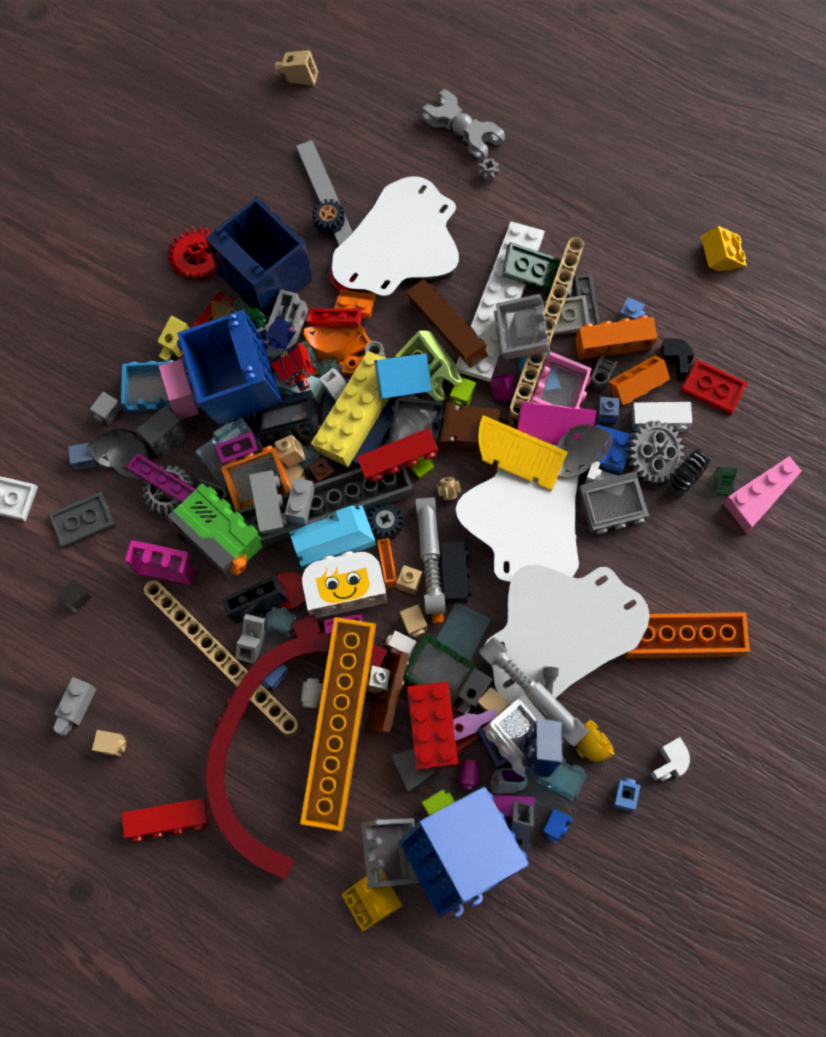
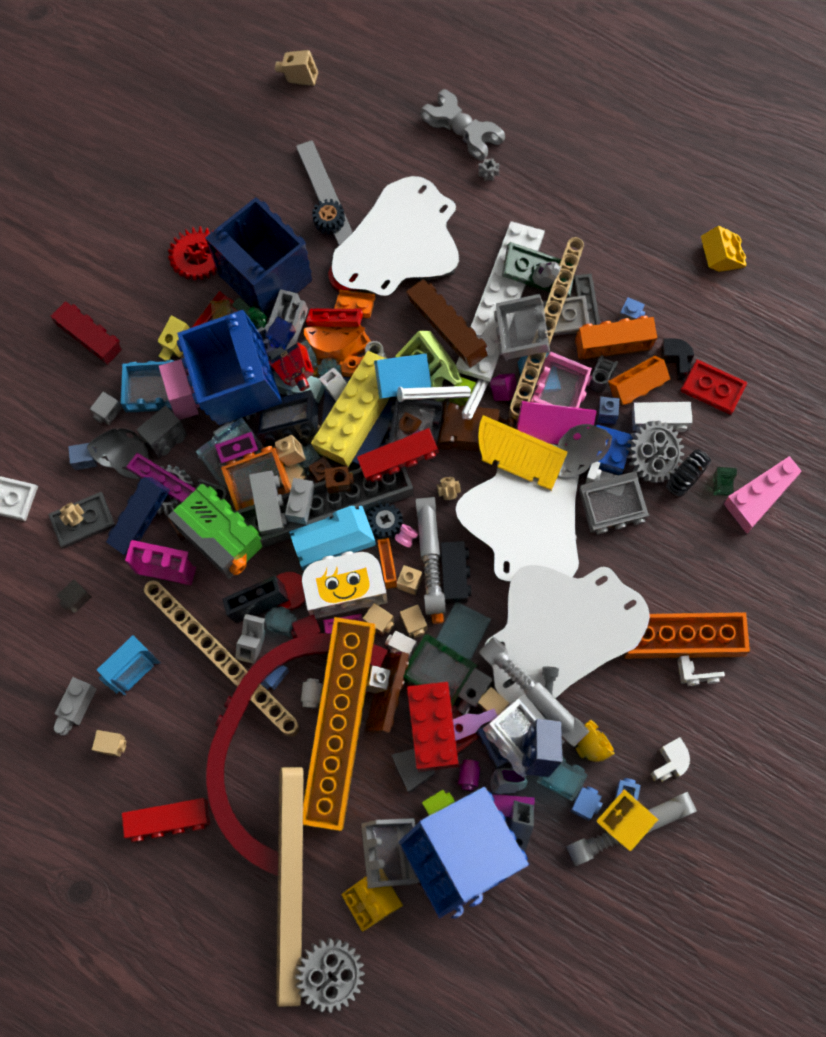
lime tile [409,460,434,480] -> none
blue brick [542,809,573,844] -> none
none -> dark red brick [50,301,122,365]
none -> tan gear [59,502,84,526]
none -> dark azure window [97,635,161,695]
none -> dark blue brick [106,477,170,555]
none -> tan beam [276,767,303,1007]
none -> light grey gear [295,938,365,1013]
none -> reddish brown brick [325,466,354,493]
none -> tan brick [363,603,395,636]
none -> bright pink wheel [394,524,418,548]
none -> white axle [397,386,471,402]
none -> reddish brown tile [399,412,422,435]
none -> white axle [462,379,489,420]
none -> light grey rock [532,262,561,288]
none -> light grey piece [566,792,697,866]
none -> medium blue brick [570,786,602,821]
none -> yellow slope [596,790,659,851]
none -> white bracket [677,655,724,686]

